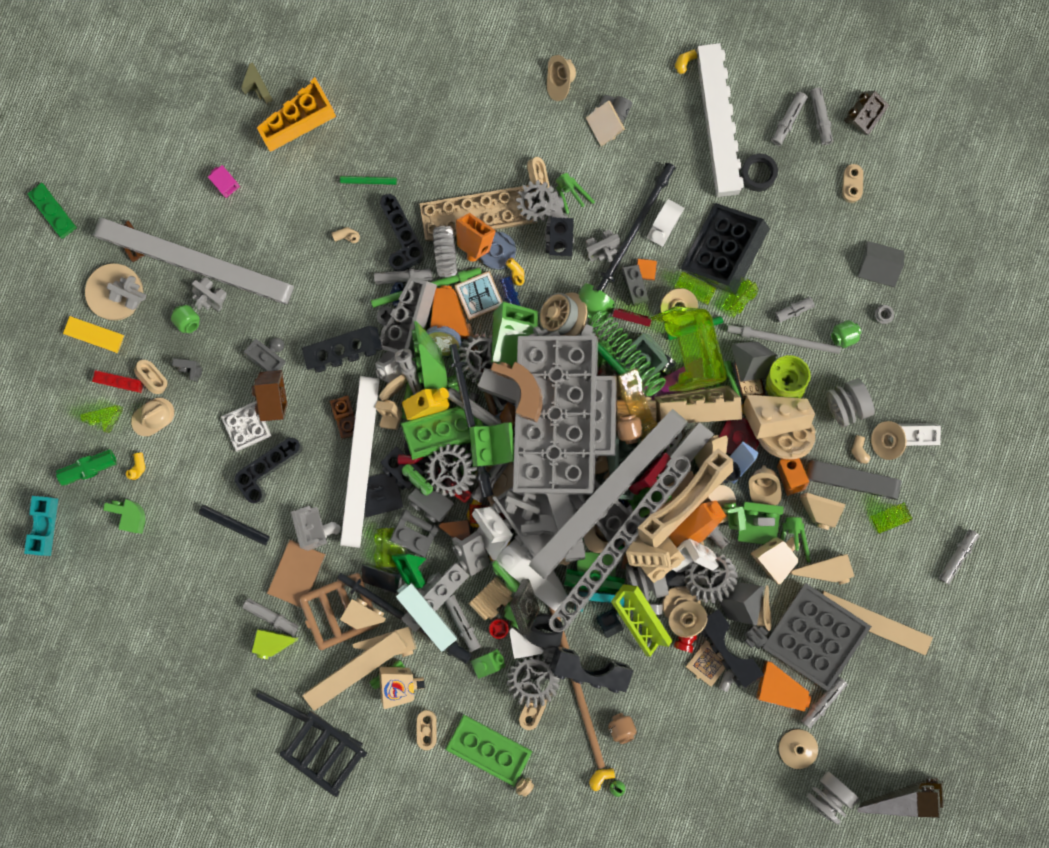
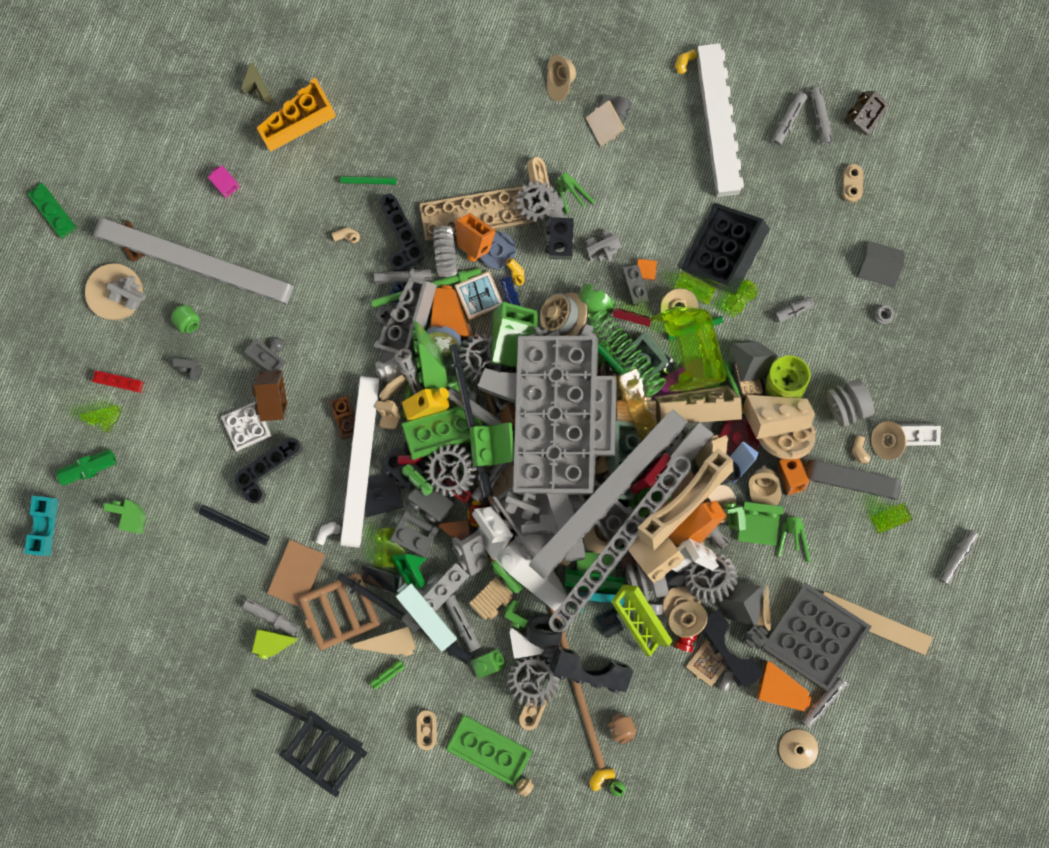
yellow tile [63,316,124,353] -> none
yellow arm [126,453,145,480] -> none
tan piece [131,398,175,436] -> none
tan plate [134,360,167,394] -> none
light grey hips [192,277,227,312] -> none
light grey hinge [291,506,327,551] -> none
black brick [302,326,382,373] -> none
tan tile [302,630,407,711] -> none
tan slope [340,598,386,630] -> none
tan torso [379,667,425,709] -> none
red wheel [489,619,509,639] -> none
medium nougat arch [491,362,543,423] -> none
clear smoke plate [510,579,540,635] -> none
black bar [596,162,676,292] -> none
medium nougat head [616,414,643,444] -> none
tan slope [626,542,671,568] -> none
white brick [646,199,685,247] -> none
light grey bar [727,324,841,354] -> none
black tyre [741,153,778,192] -> none
torso [751,537,800,585] -> none
light grey tile [753,518,775,526] -> none
tan slope [789,554,855,585] -> none
tan slope [800,493,845,530] -> none
light grey wheel [806,771,860,825] -> none
bright green head [831,320,861,348] -> none
dark brown wedge [857,777,944,818] -> none

